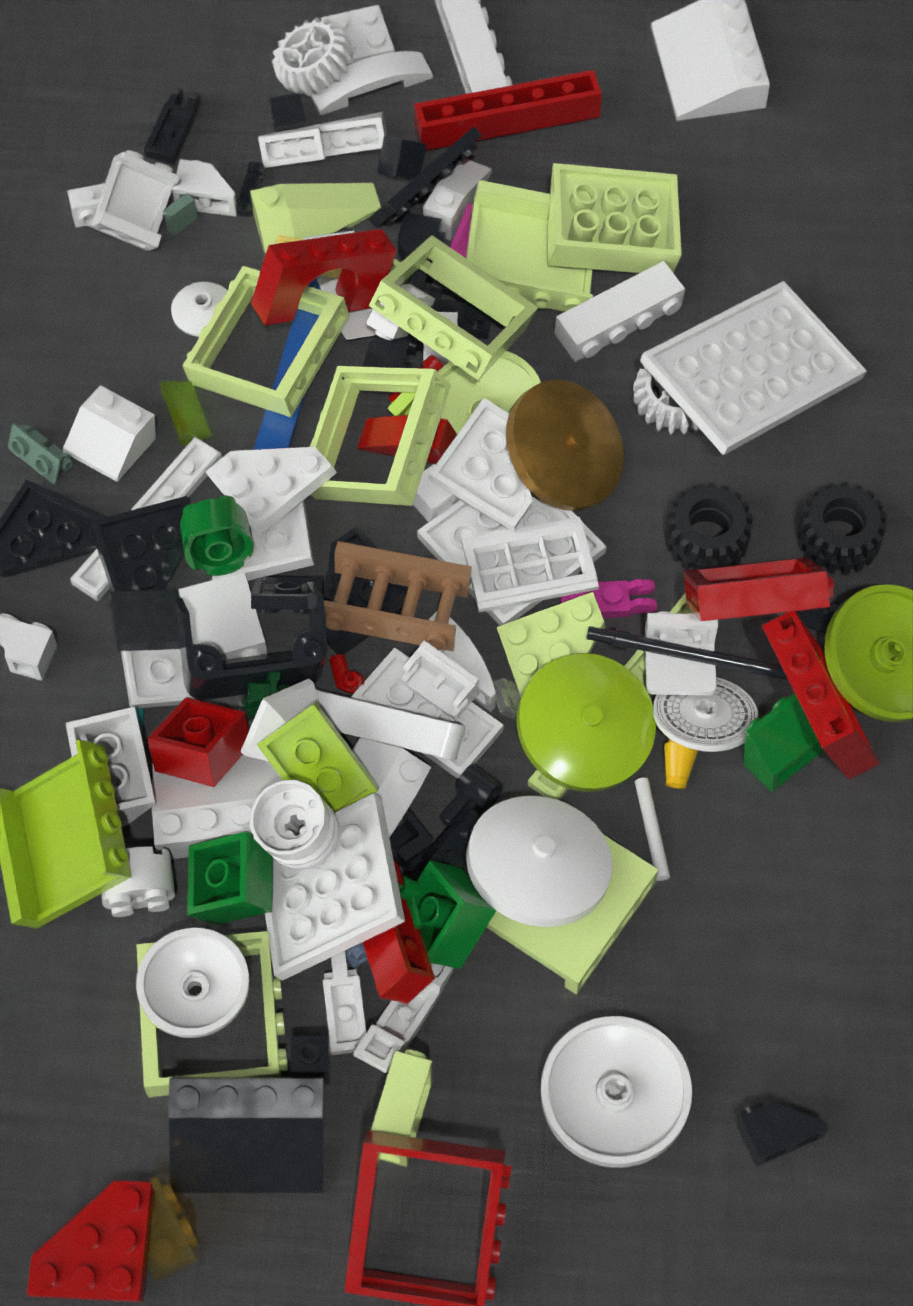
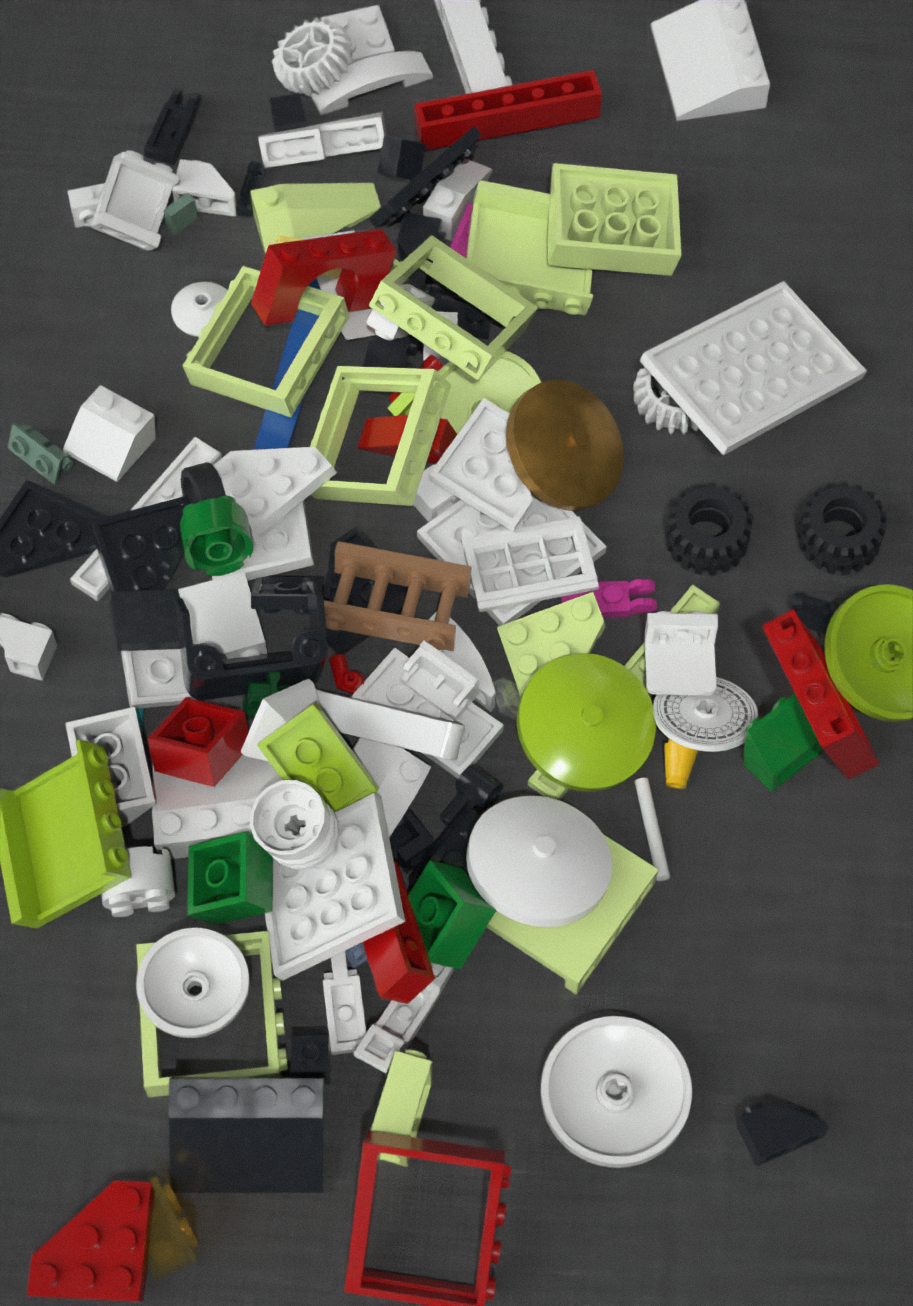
clear neon green slope [159,381,212,446] -> none
green hand [398,876,424,929] -> none
white brick [554,261,685,362] -> none
black bar [586,626,789,681] -> none
red window [683,557,834,622] -> none
none -> black tyre [180,462,226,504]

